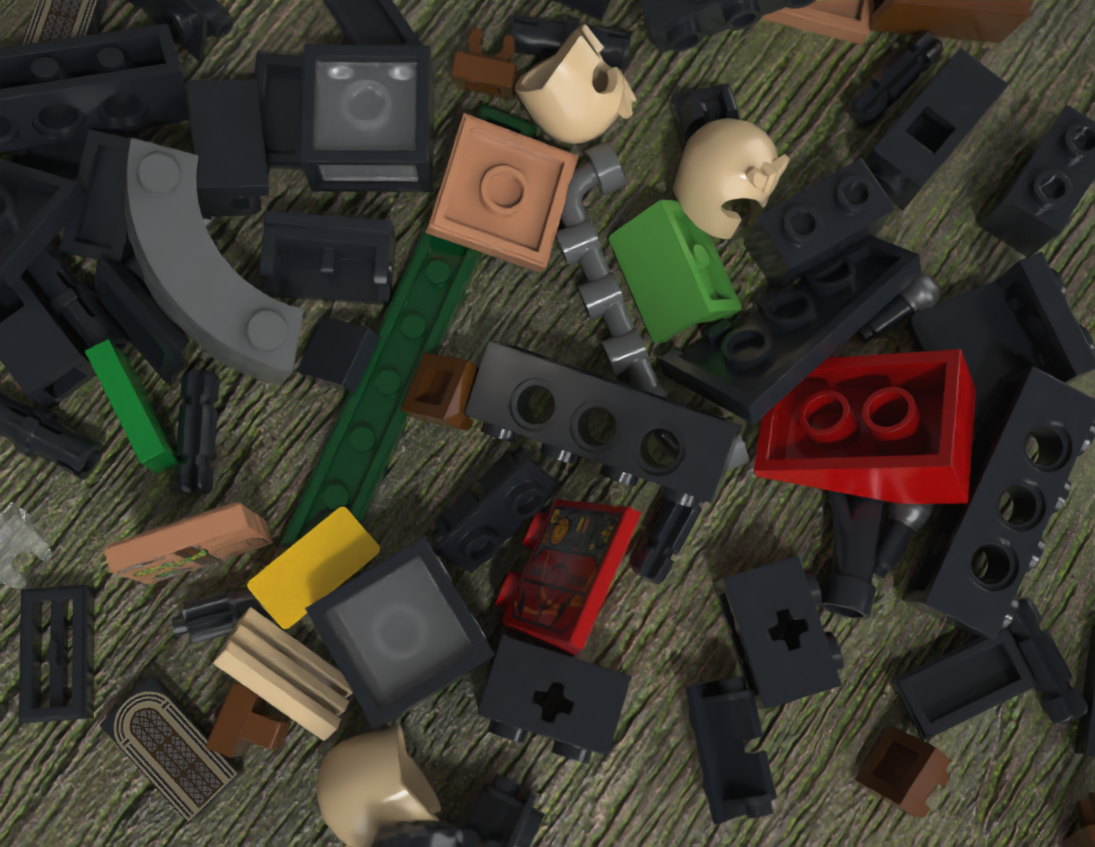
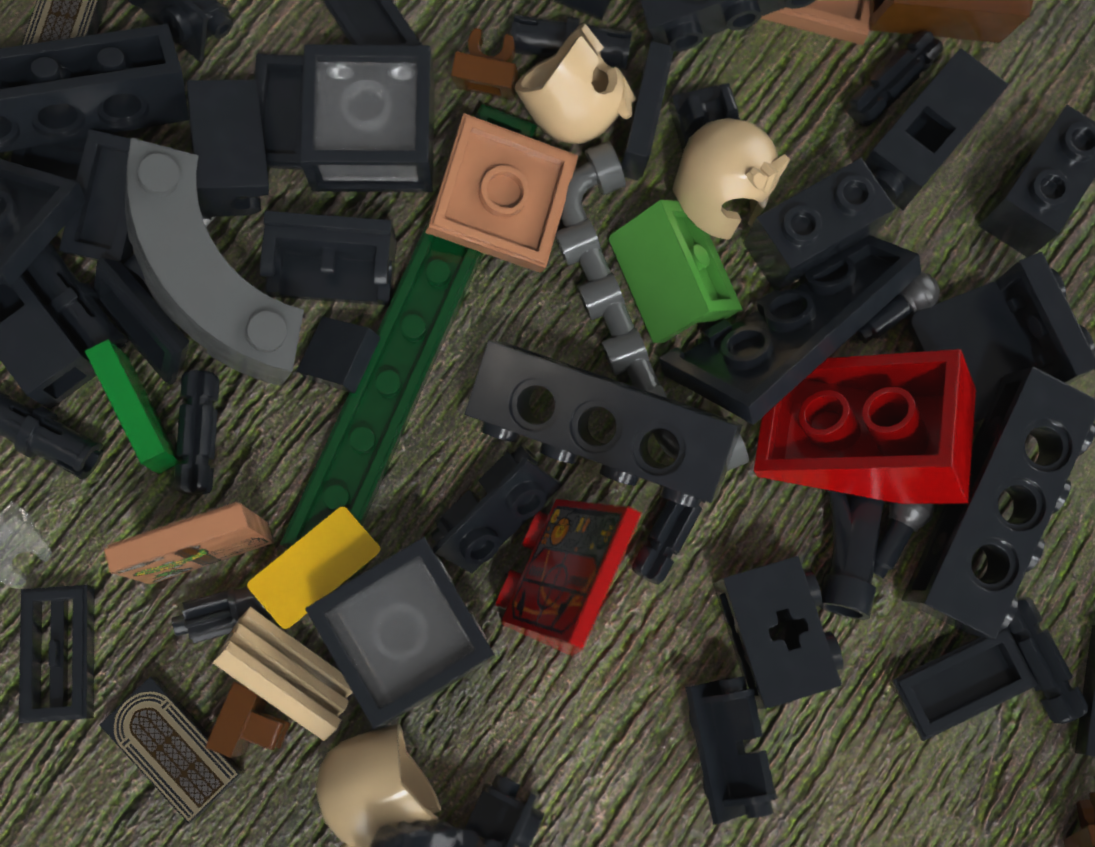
reddish brown tile [400,353,479,430] -> none
black brick [477,635,632,764] -> none
reddish brown tile [854,725,951,818] -> none
none -> black tile [621,41,674,181]

